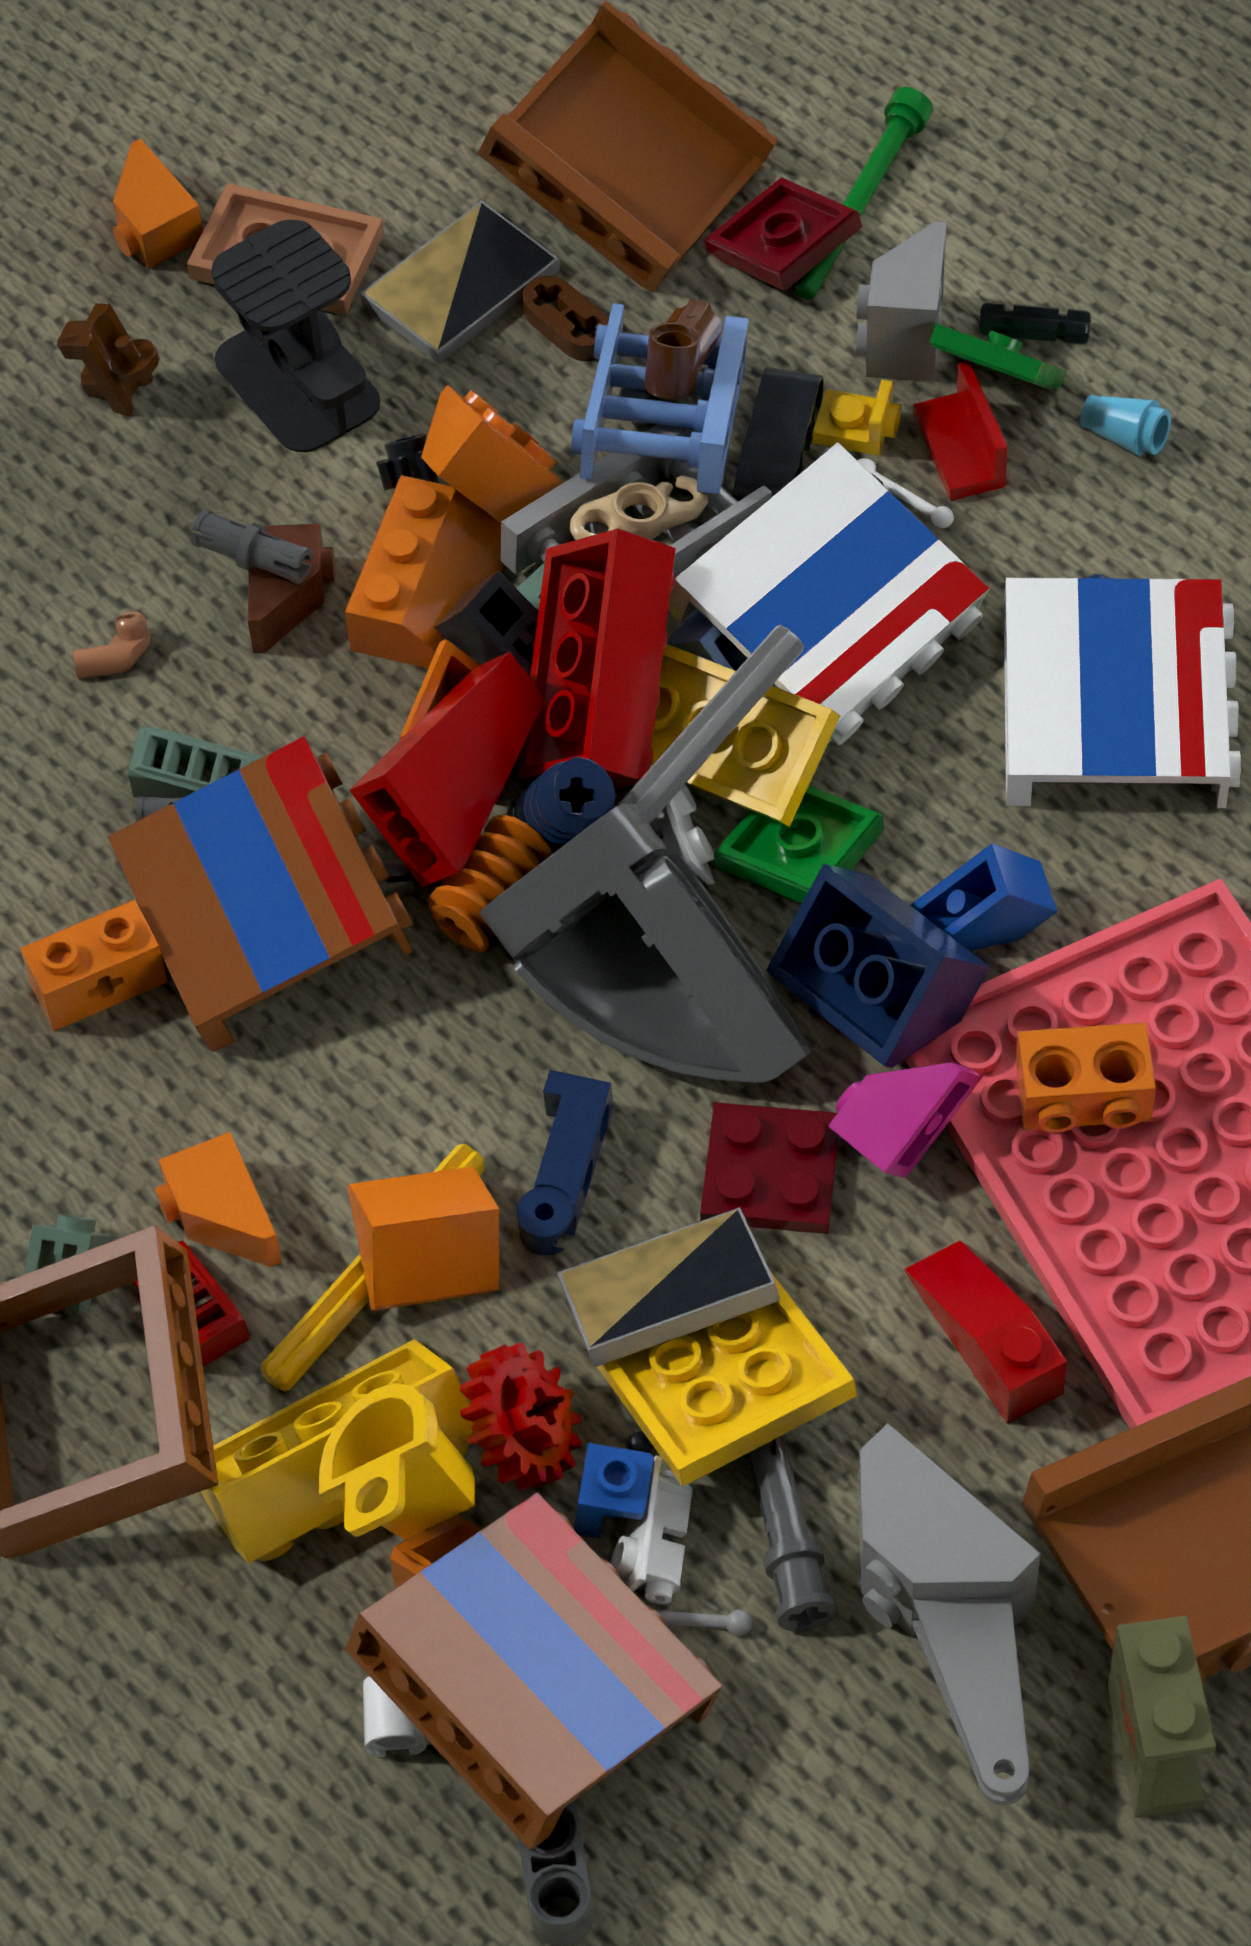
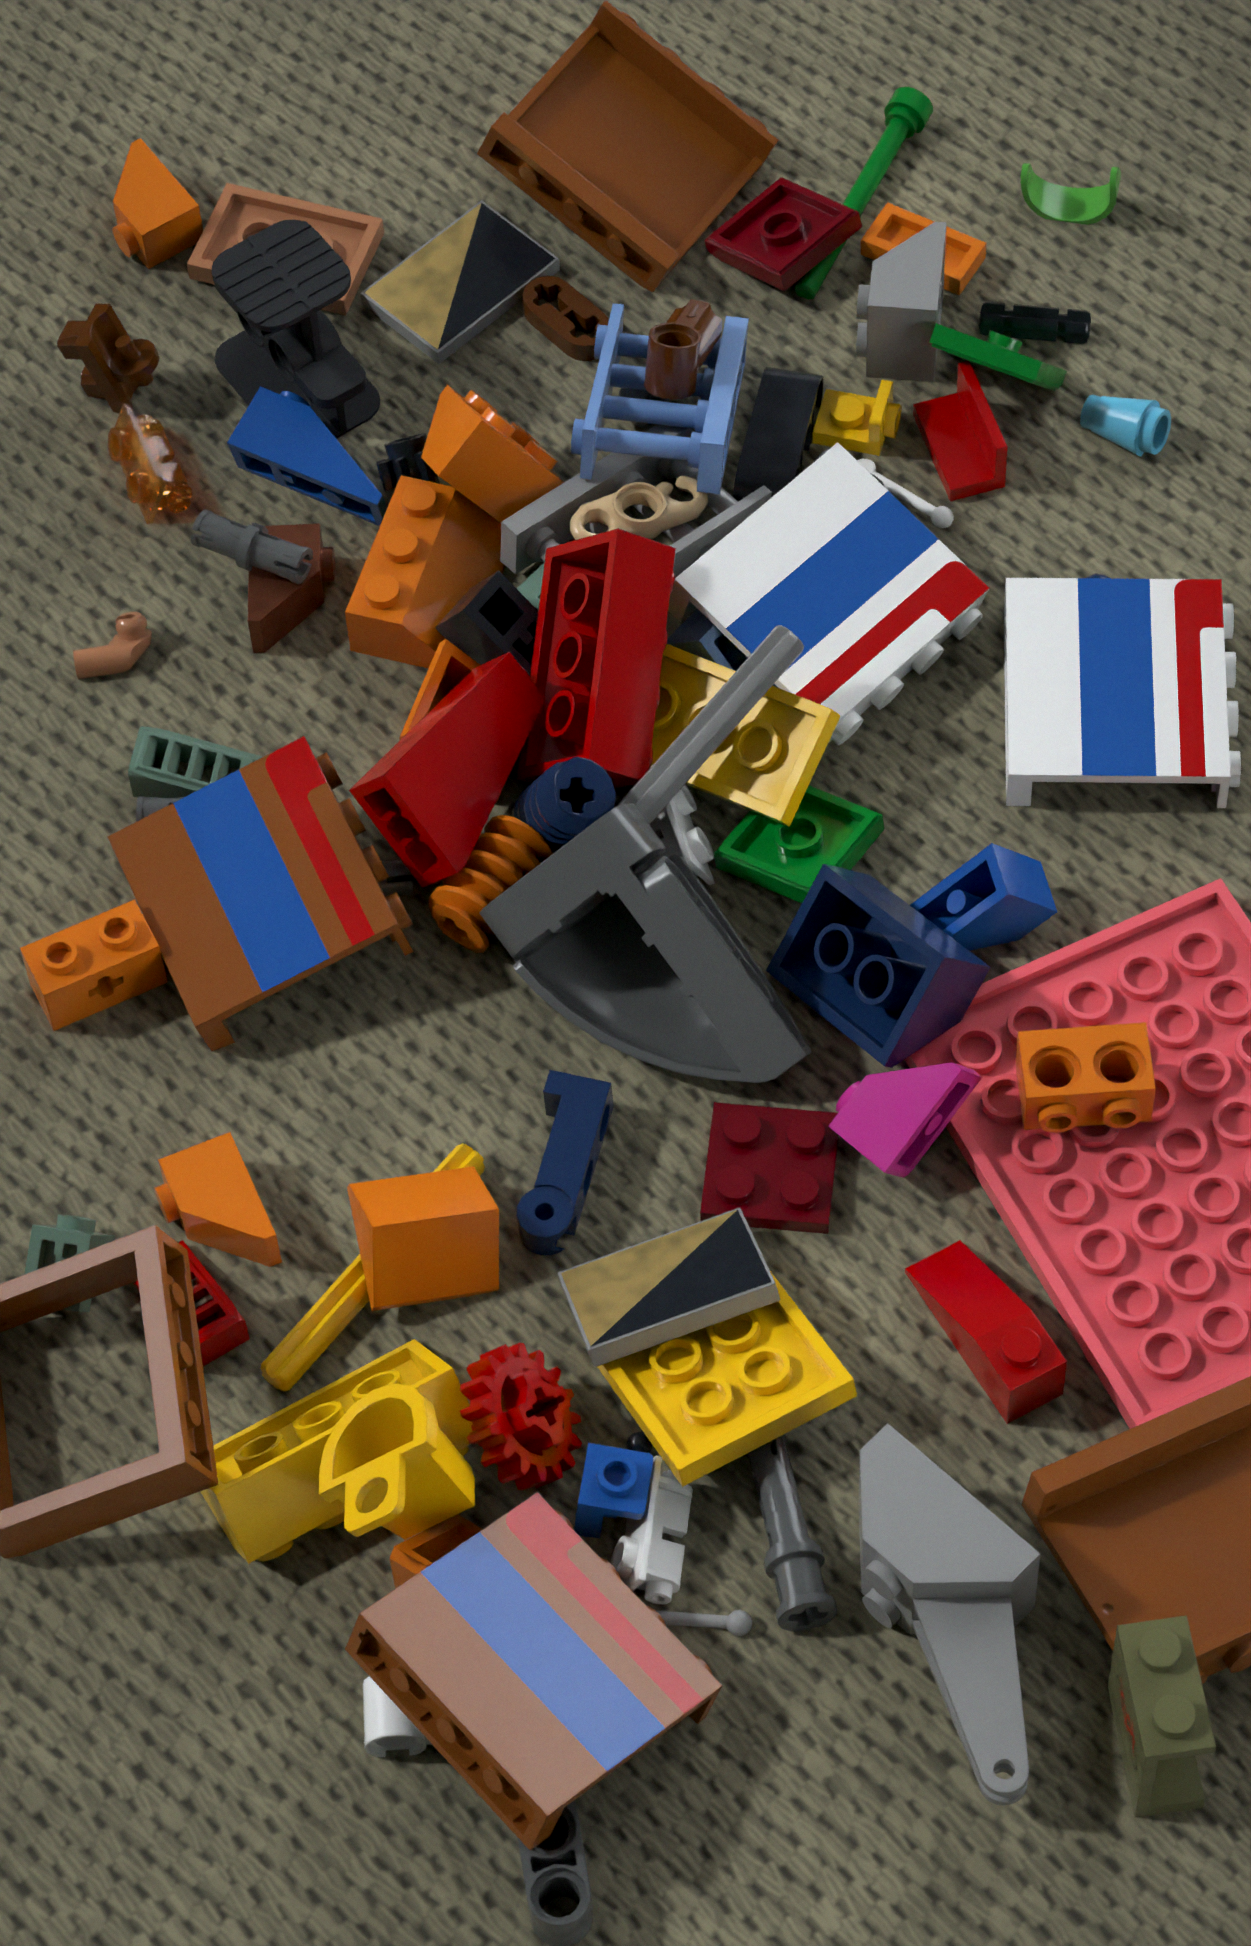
none -> clear orange hinge [108,403,193,524]
none -> blue slope [227,386,387,526]
none -> orange plate [861,202,987,296]
none -> bright green helmet [1021,163,1121,225]

